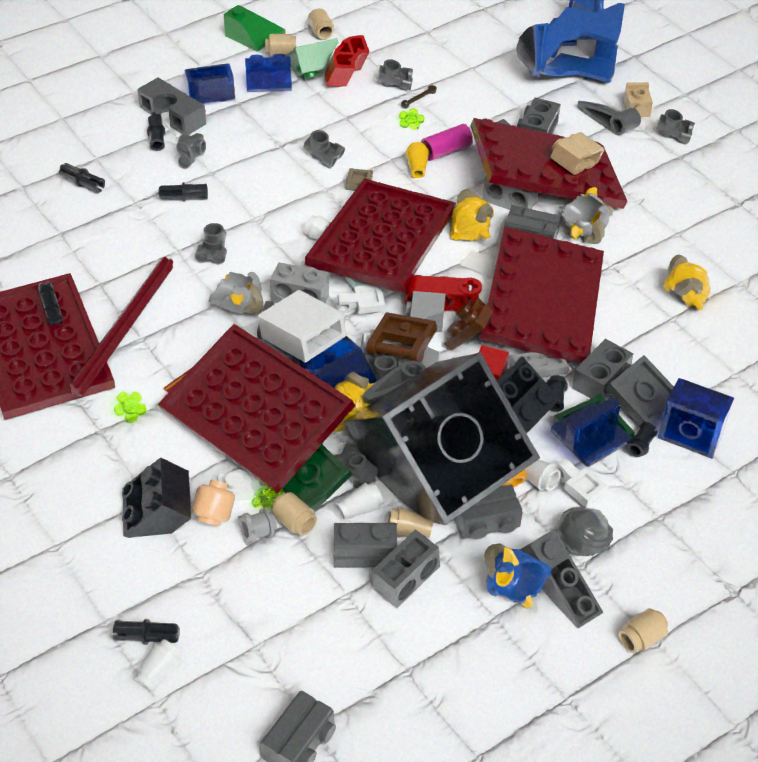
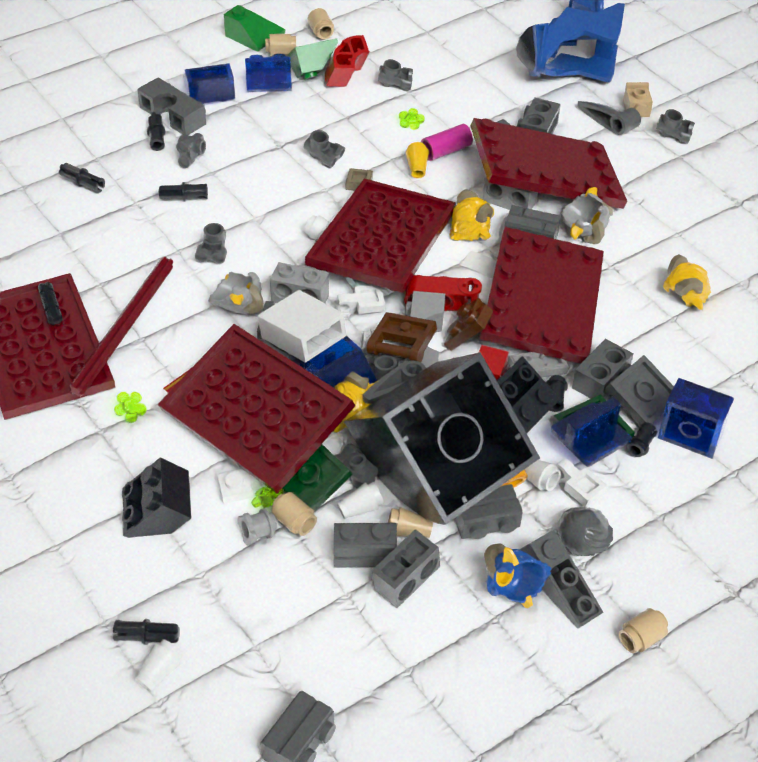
light nougat head [192,479,235,526] -> none
dark brown hinge [401,85,437,109] -> none
tan brick [550,132,605,175] -> none

